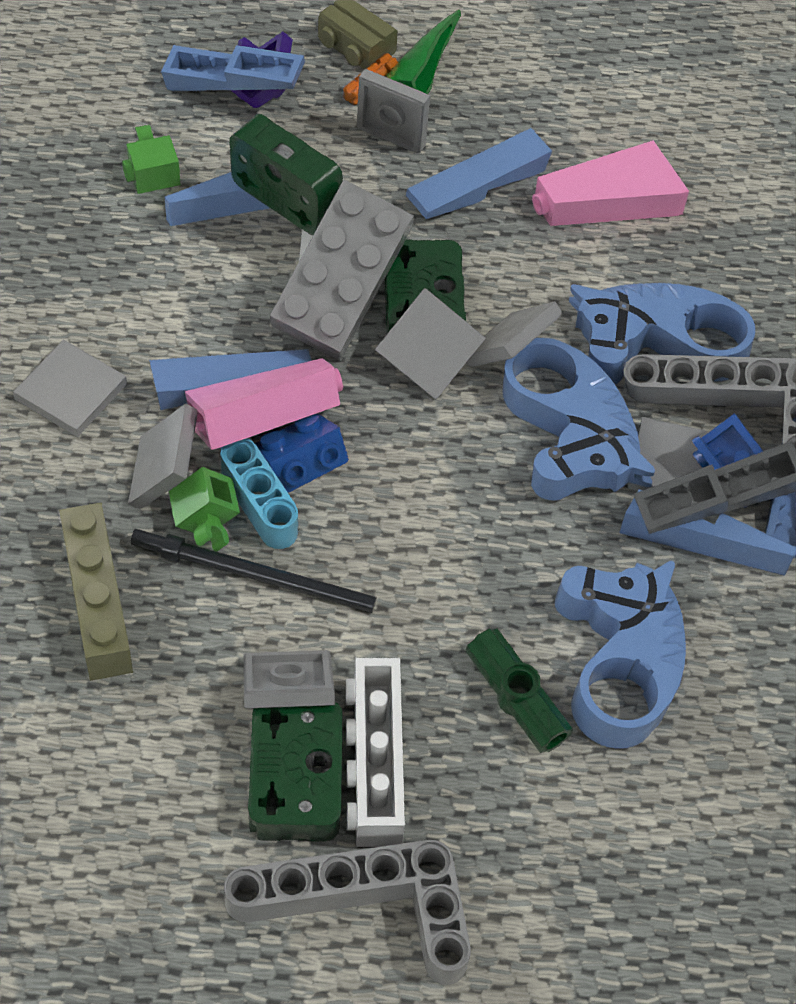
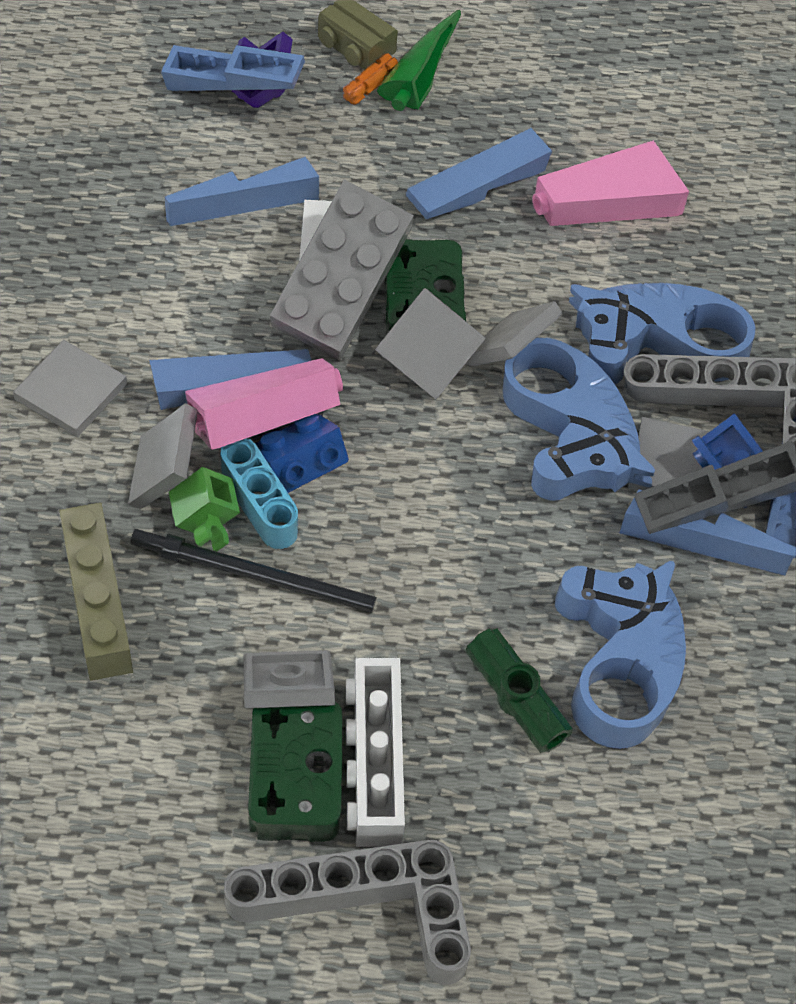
bright green brick [122,125,181,194] -> none
dark green axle [229,114,343,235] -> none
light grey tile [357,69,430,154] -> none

